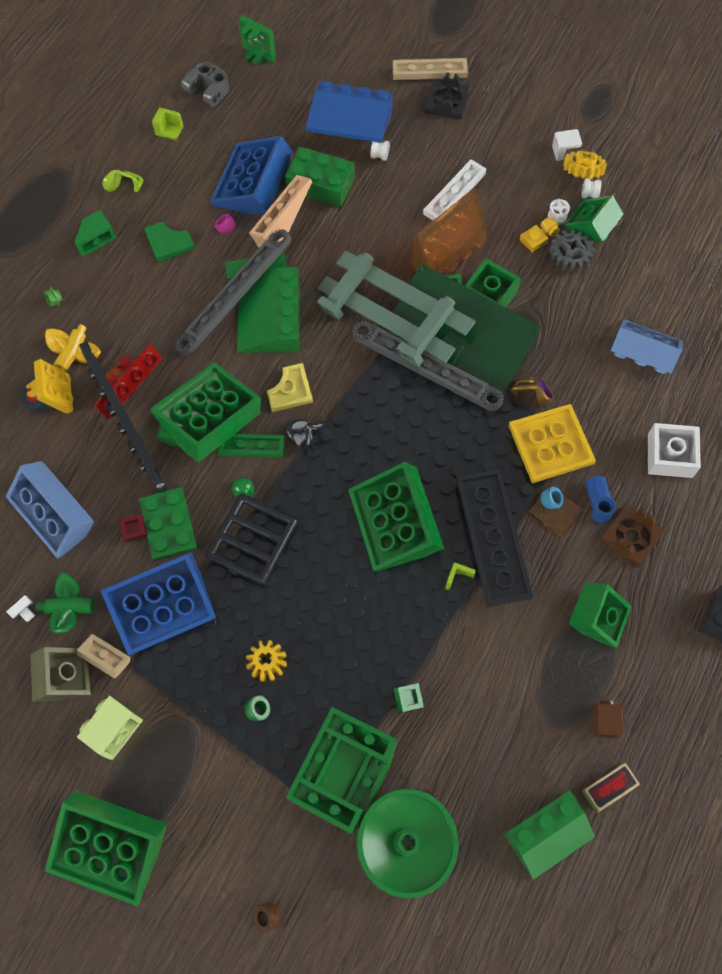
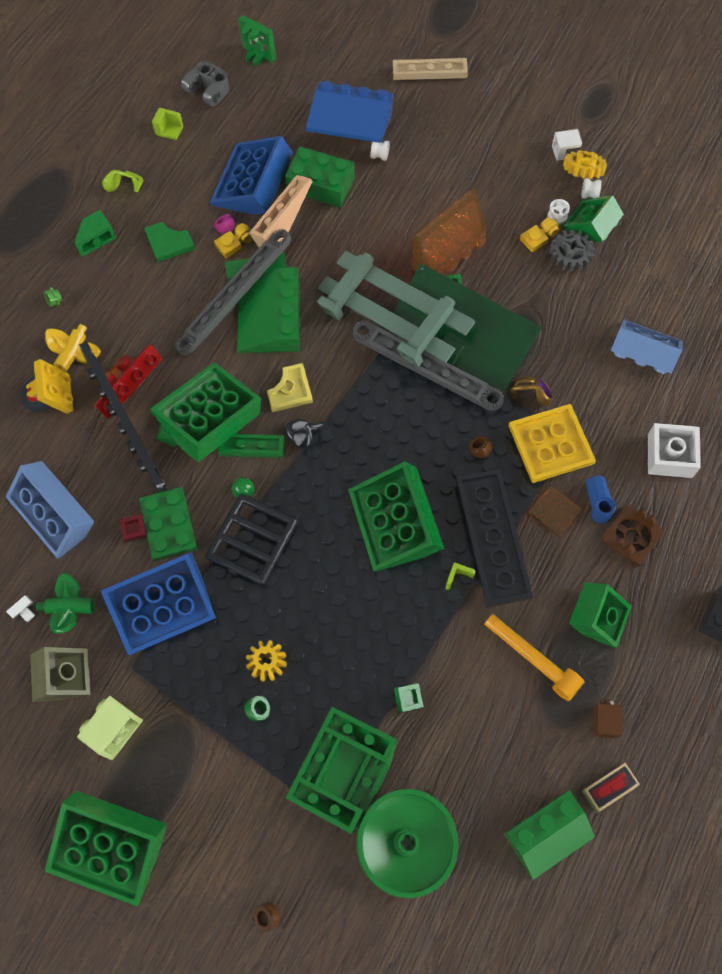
tan plate [77,634,130,679] -> none
white plate [423,160,486,224] -> none
black piece [425,72,469,119] -> none
green brick [465,258,521,308] -> none
dark azure piece [540,487,564,510] -> none
none -> yellow plate [214,223,253,259]
none -> reddish brown piece [469,436,492,459]
none -> light orange piece [484,614,584,701]

